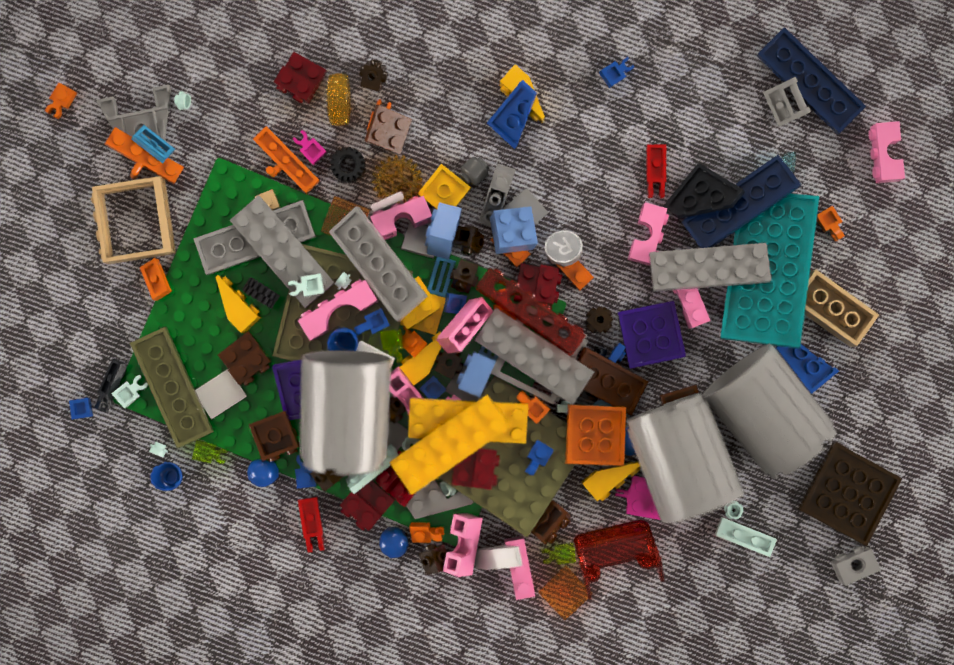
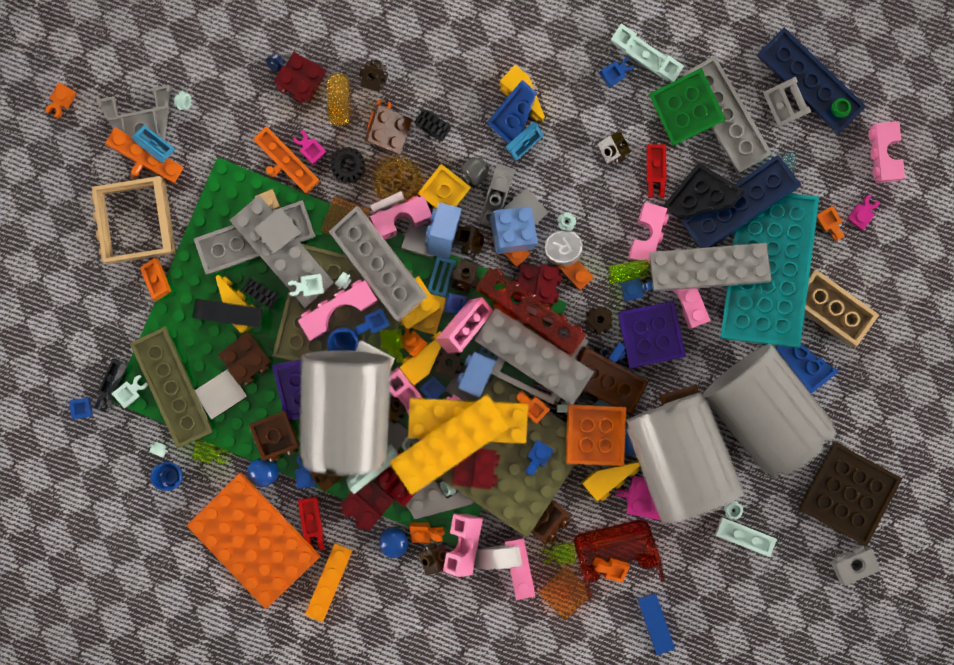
none -> orange plate [186,473,321,609]
none -> black slope [192,299,263,328]
none -> light grey piece [254,208,301,254]
none -> dark blue plate [266,54,285,71]
none -> light orange plate [305,542,353,623]
none -> black tyre [414,109,451,142]
none -> dark azure tile [506,121,544,161]
none -> light aqua plate [557,212,576,231]
none -> orange plate [593,557,630,583]
none -> dark brown brick [597,132,631,164]
none -> clear neon green plate [608,259,649,283]
none -> light aqua slope [611,24,684,82]
none -> blue plate [620,279,653,302]
none -> blue tile [637,593,675,655]
none -> green plate [649,68,726,146]
none -> light grey plate [681,56,772,174]
none -> green plate [831,98,851,118]
none -> dark pink plate [846,195,880,231]

